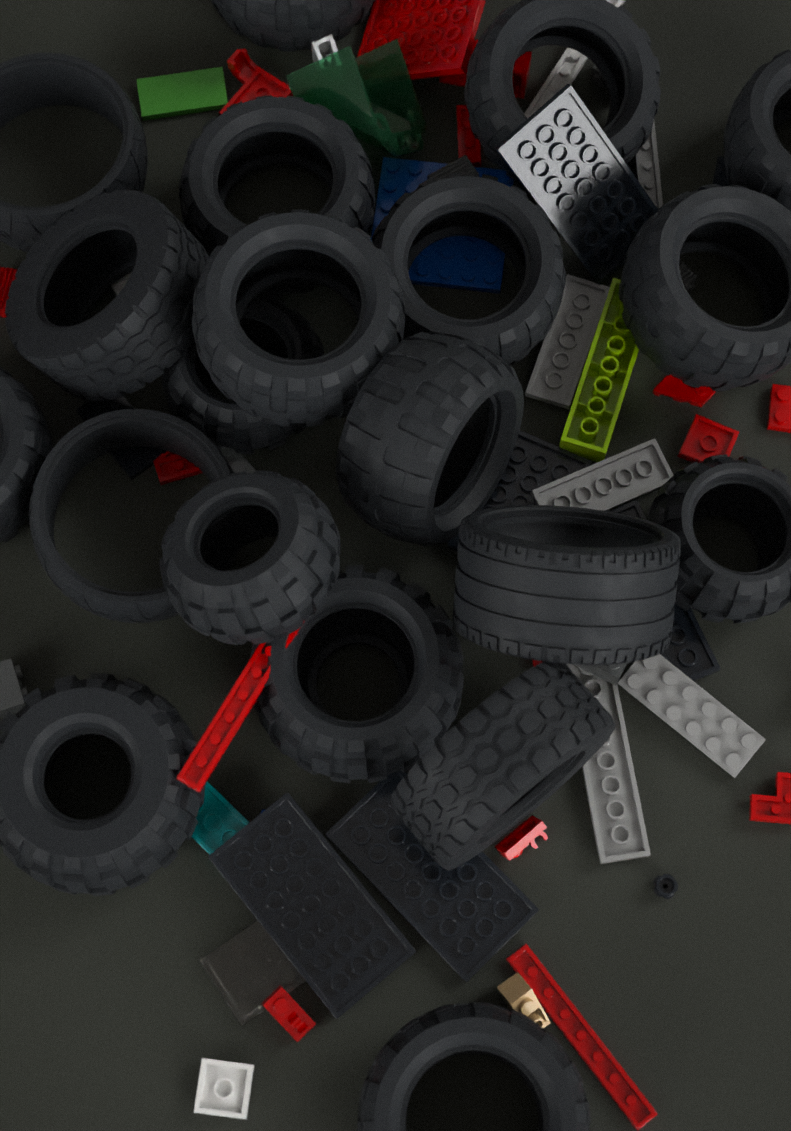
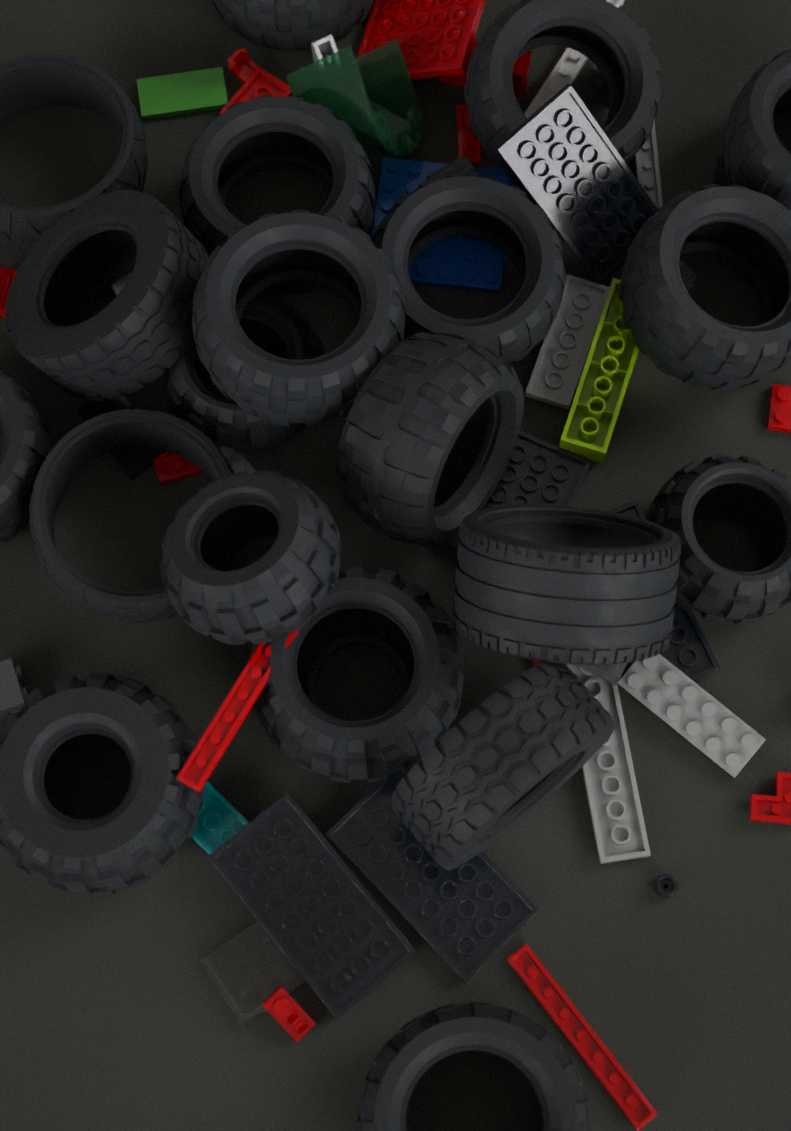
white plate [194,1058,254,1119] -> none
red plate [495,815,548,861] -> none
tan slope [497,972,551,1028] -> none
light grey plate [530,438,673,511] -> none
red wing [652,375,716,407] -> none
red plate [678,414,739,463] -> none

